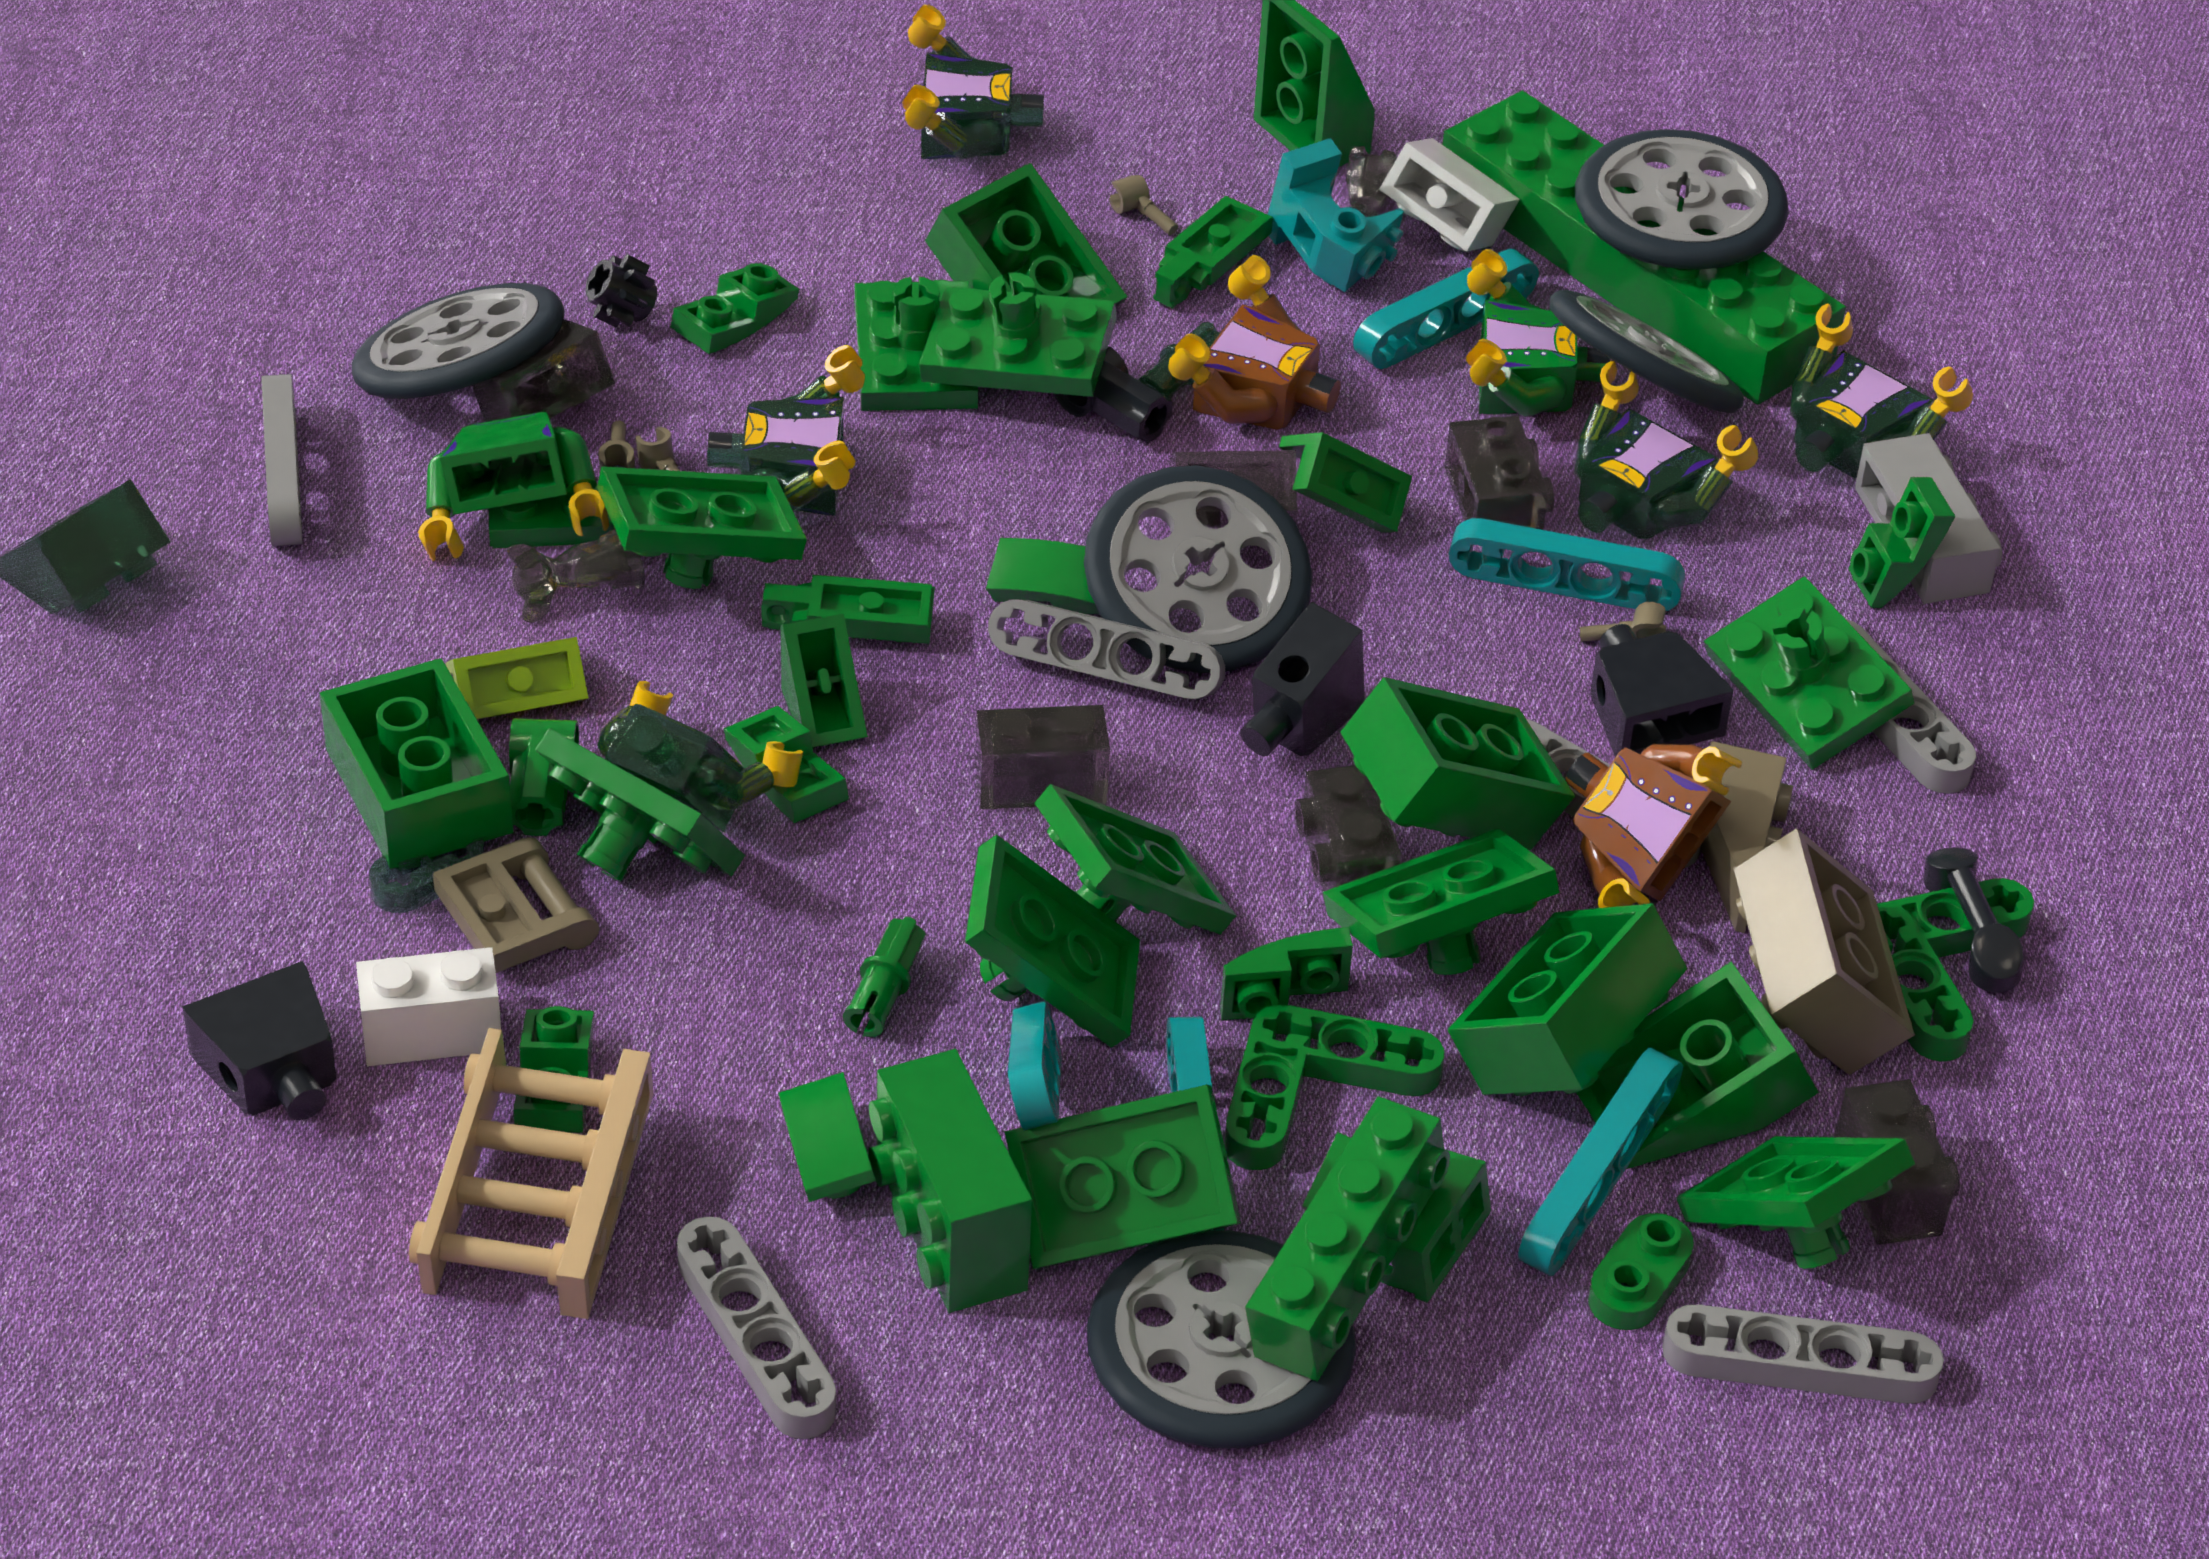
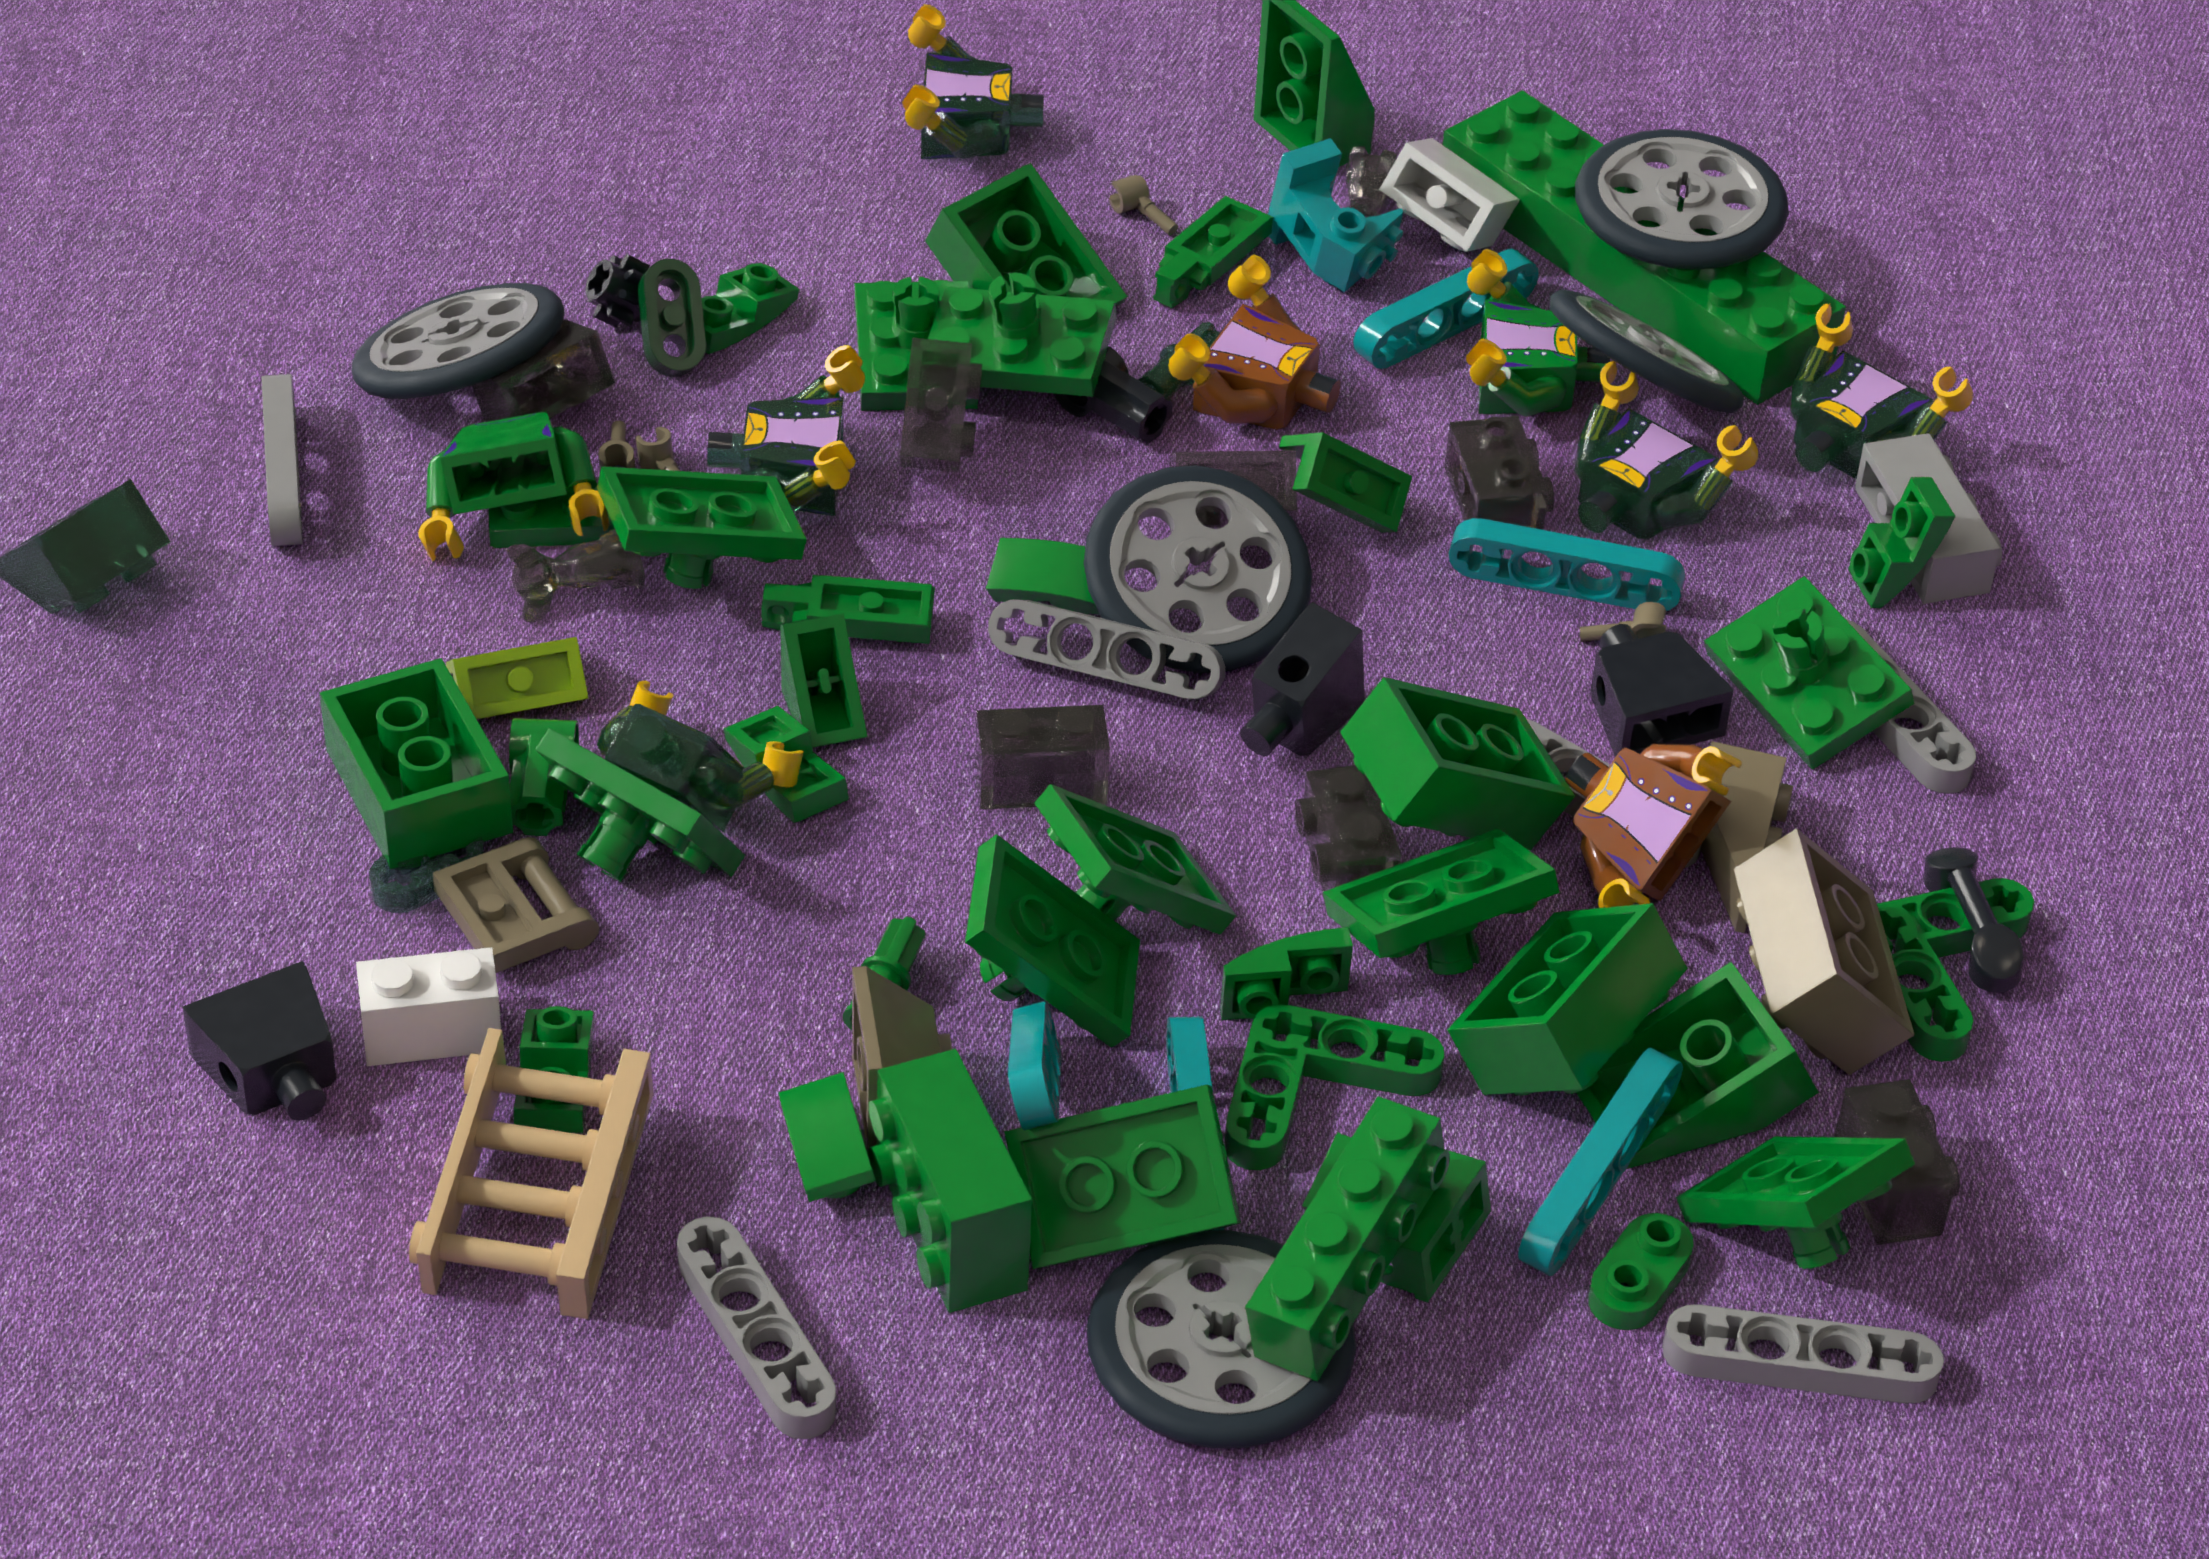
none -> dark green plate [638,258,706,377]
none -> dark tan slope [852,966,952,1150]
none -> clear smoke brick [900,338,982,473]

